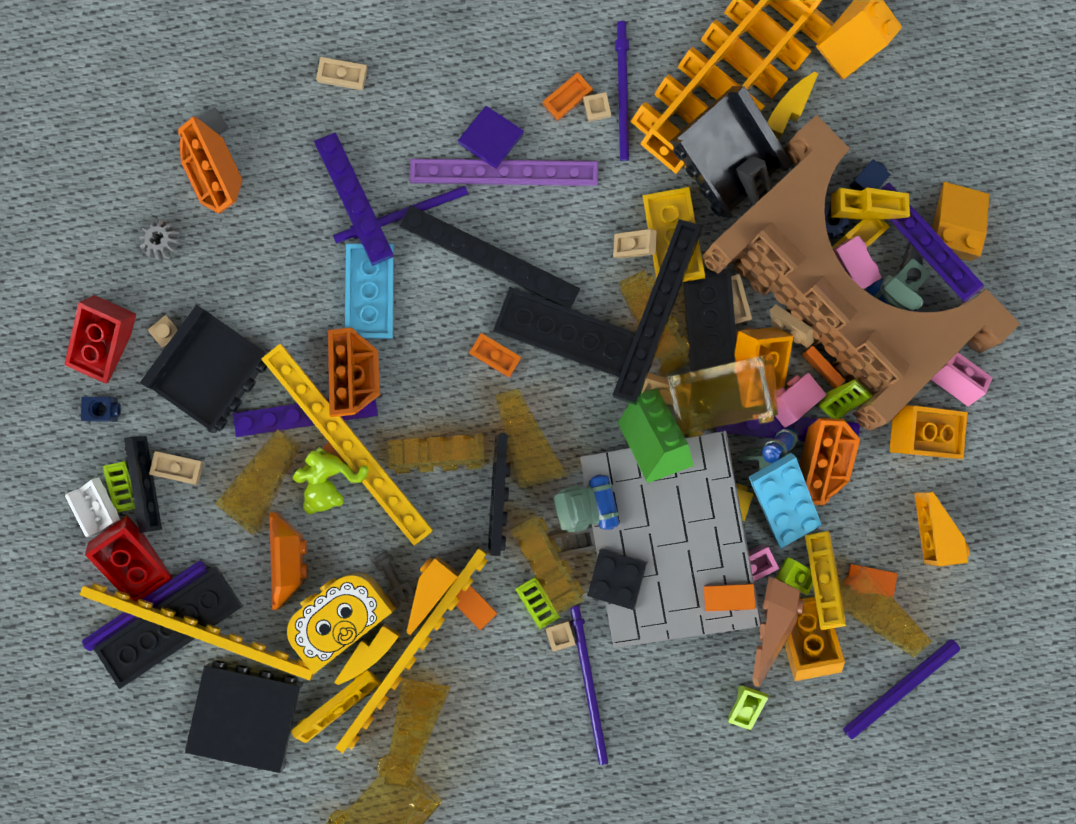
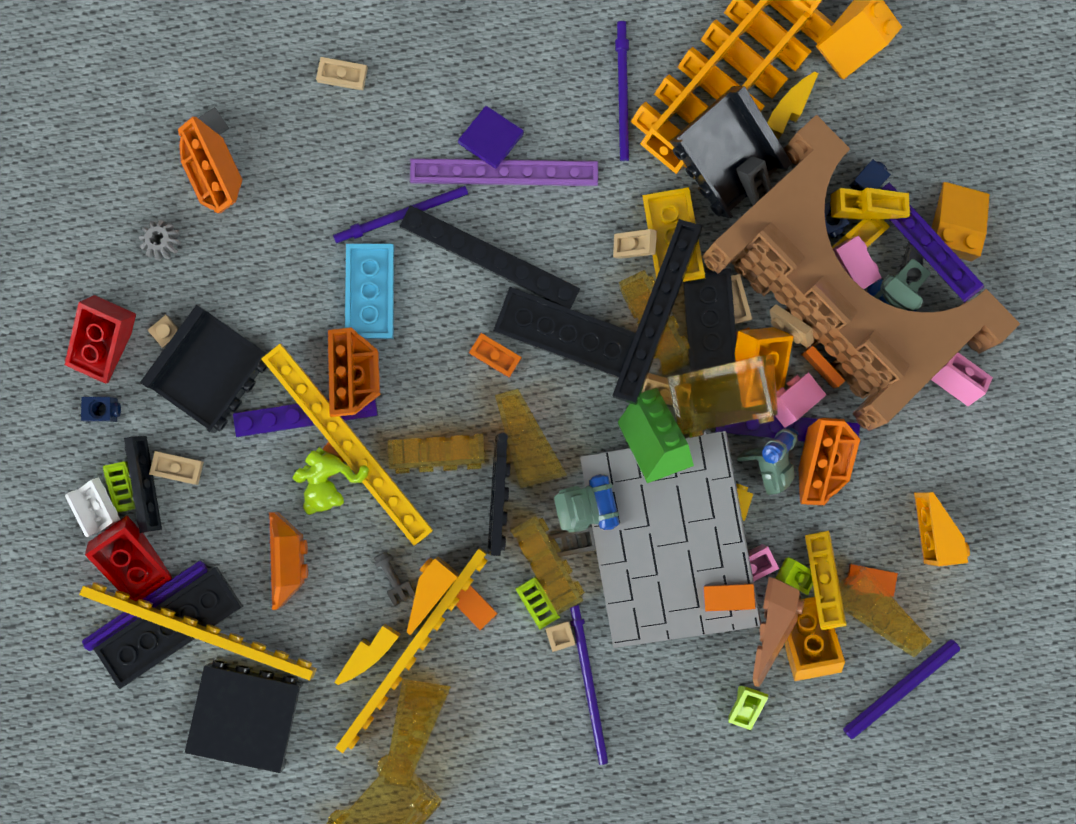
clear yellow wedge [215,429,301,535] -> none
brick [287,573,397,674] -> none
yellow plate [291,670,381,743] -> none
dark purple plate [314,132,394,266] -> none
orange tile [542,72,593,121] -> none
tan plate [583,92,611,122] -> none
black plate [587,549,648,610] -> none
medium azure plate [749,453,822,549] -> none
lime slope [819,379,872,419] -> none
light orange slope [889,405,968,459] -> none

